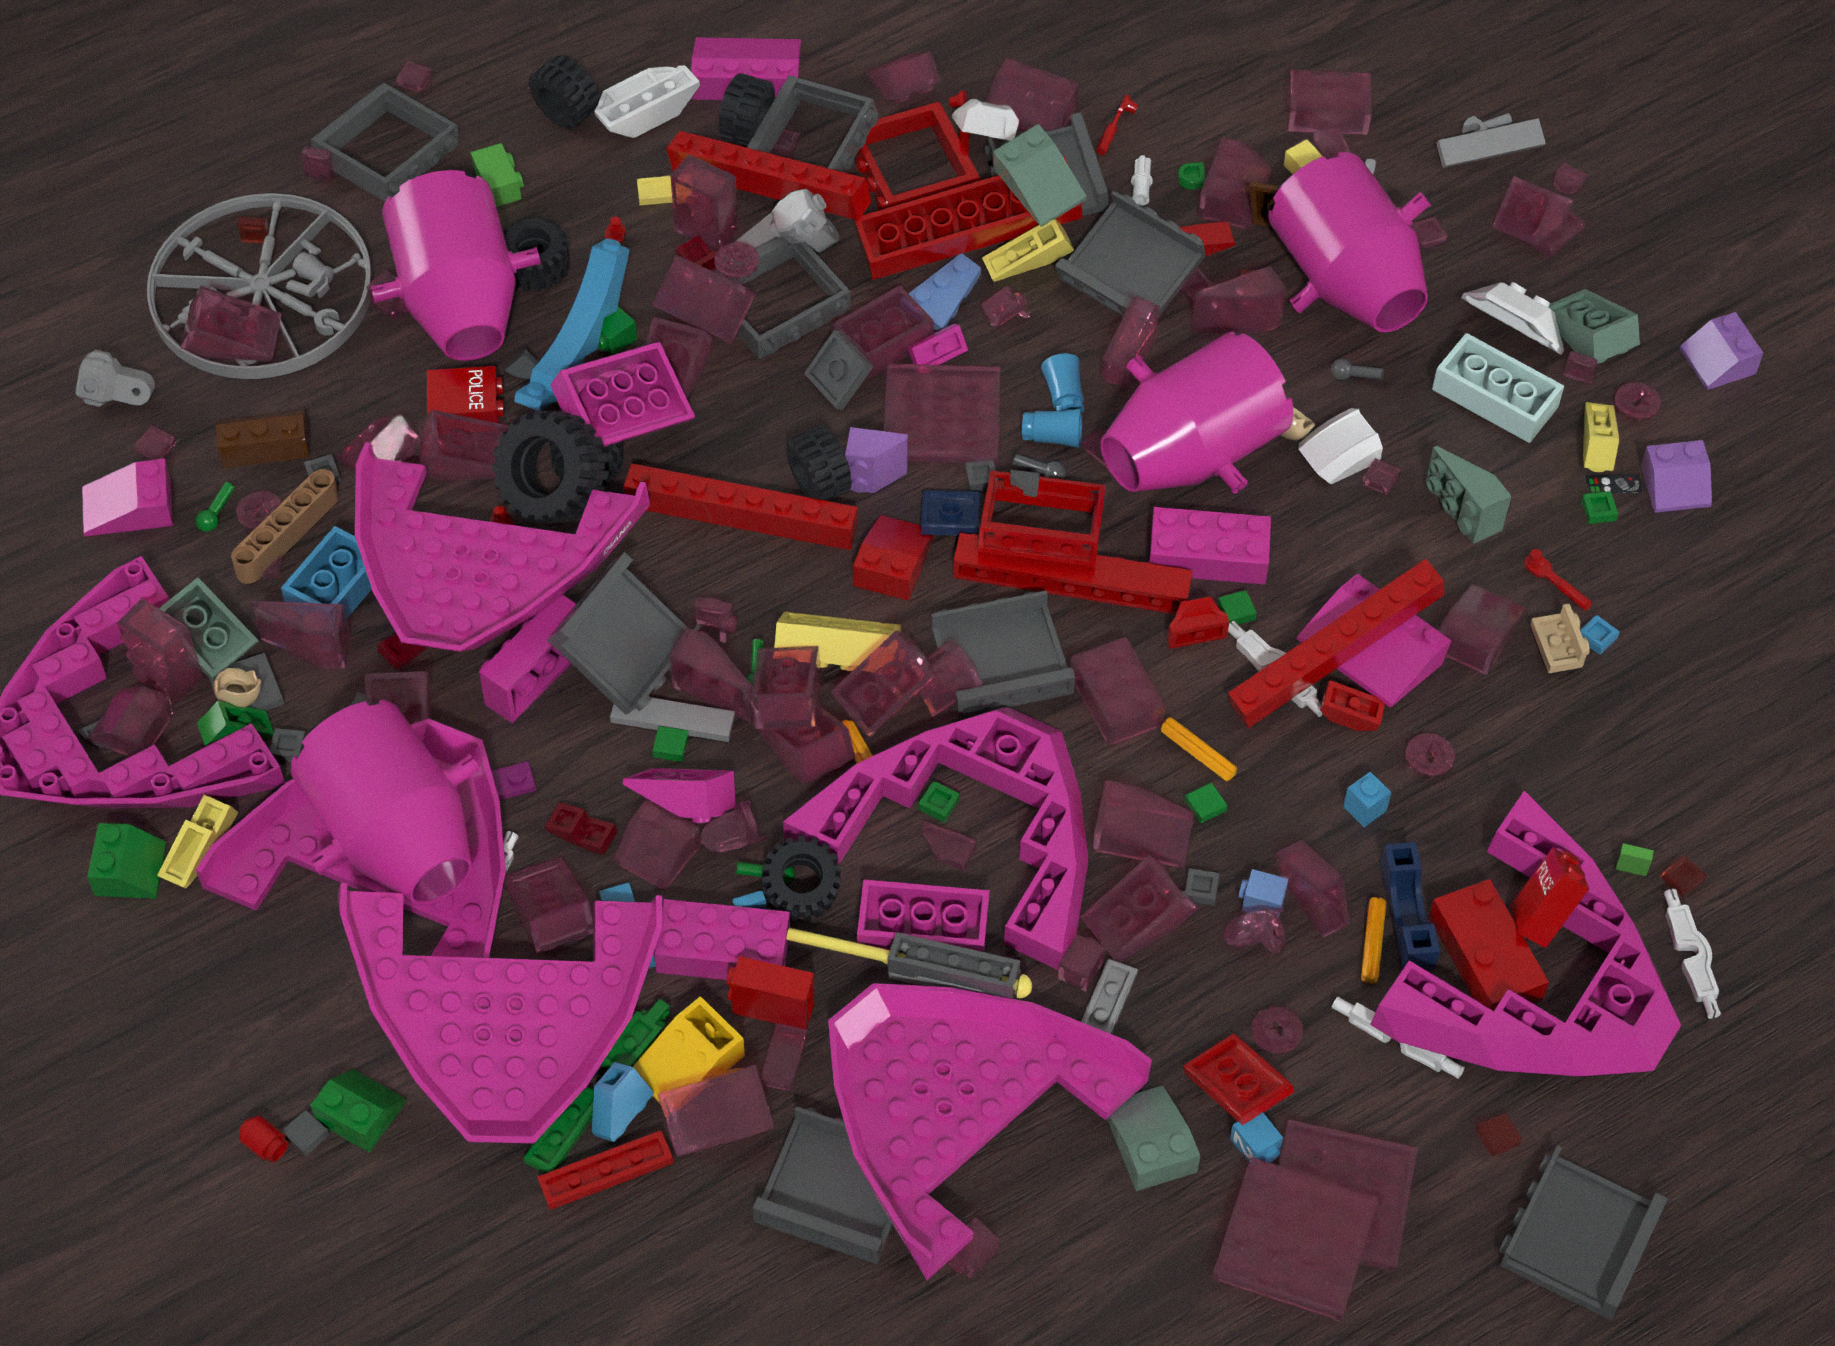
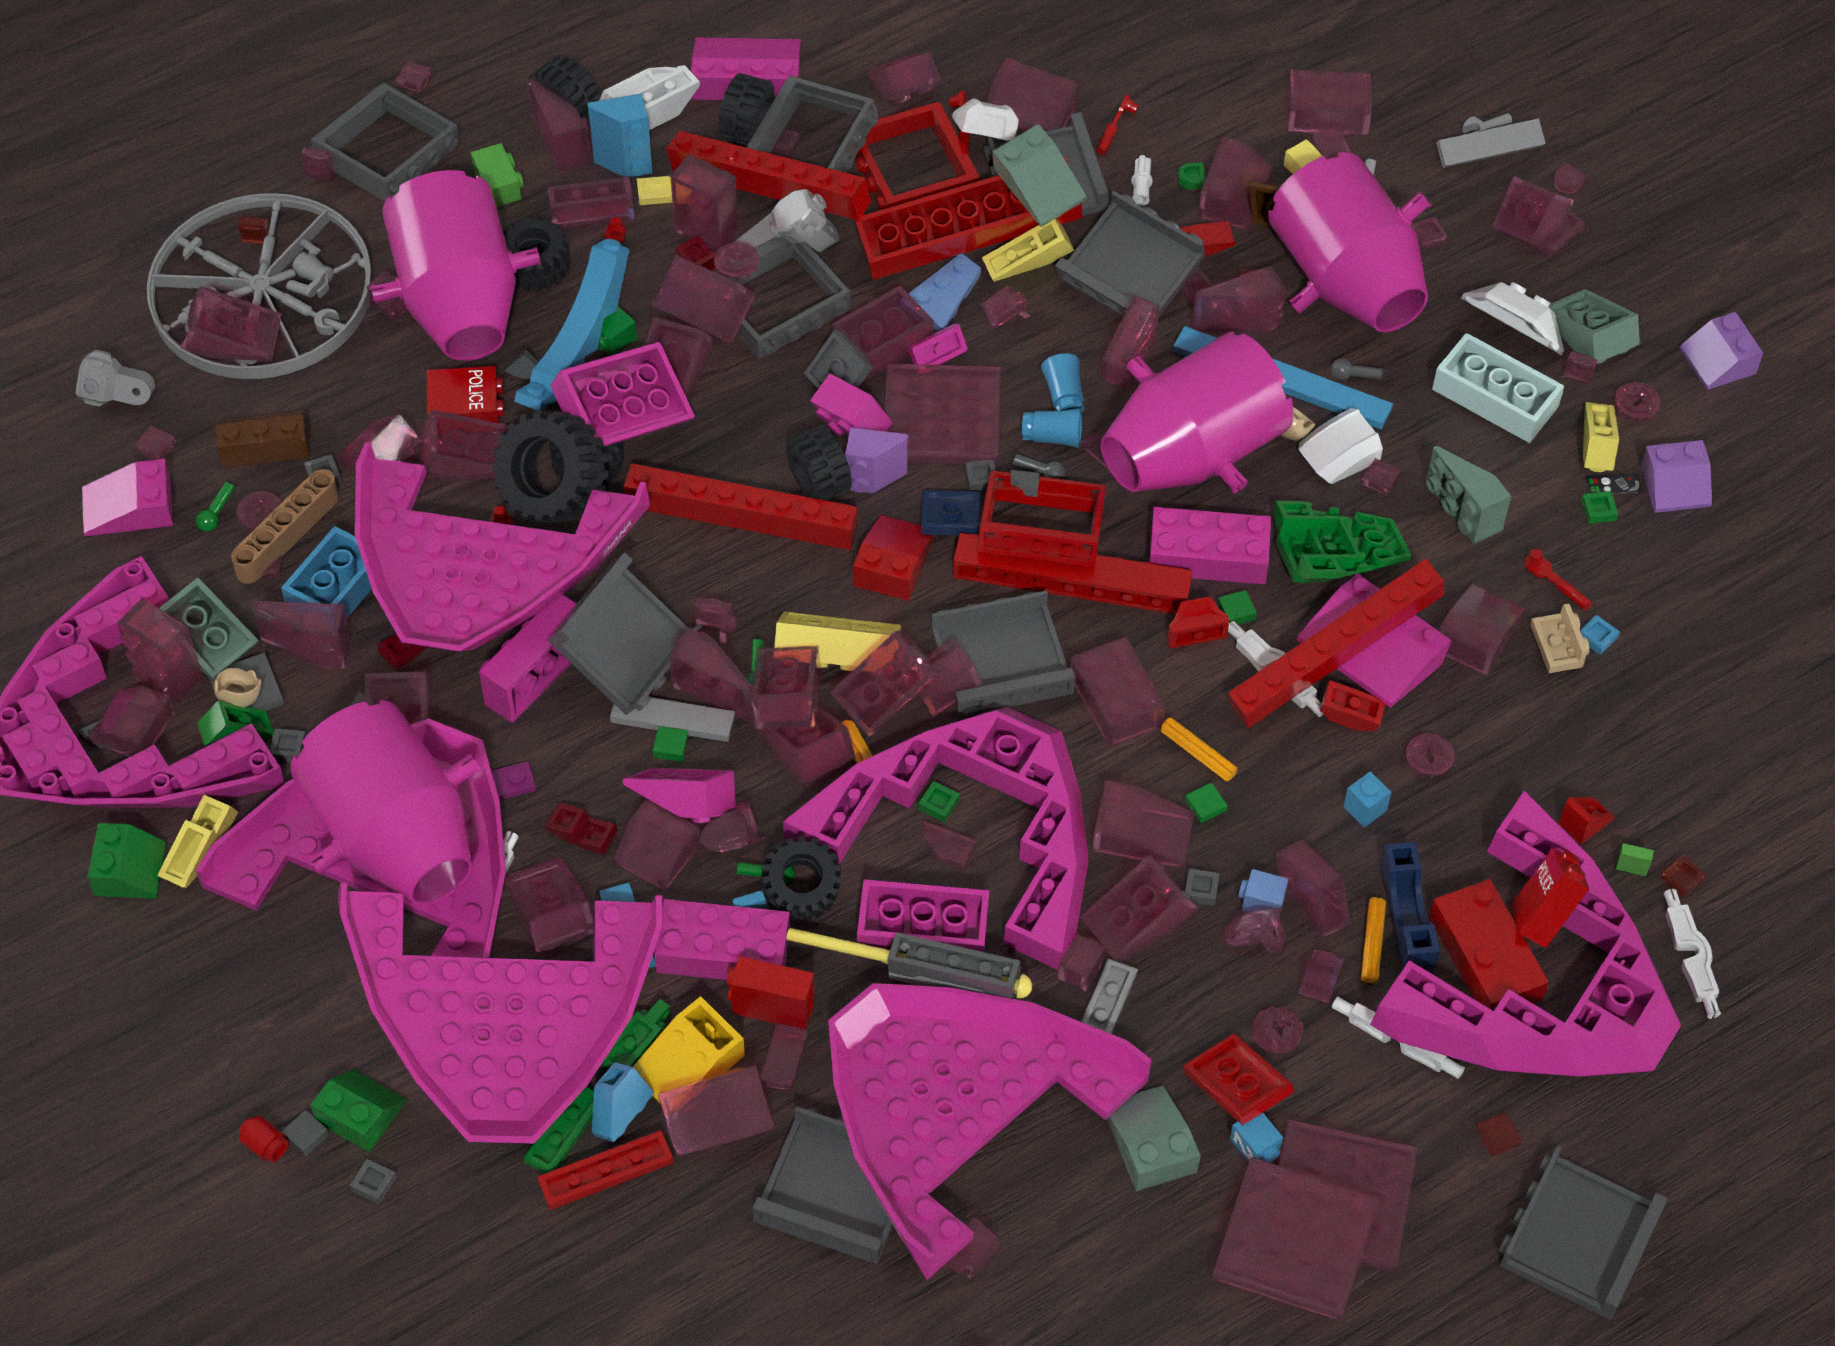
none -> dark grey tile [349,1159,397,1205]
none -> clear pink slope [528,79,592,173]
none -> clear pink brick [547,176,635,228]
none -> dark azure slope [587,94,652,178]
none -> dark pink brick [810,374,893,439]
none -> dark azure tile [1173,326,1393,430]
none -> green wedge [1274,501,1412,583]
none -> clear pink bracket [1299,950,1344,1003]
none -> red slope [1559,796,1615,845]

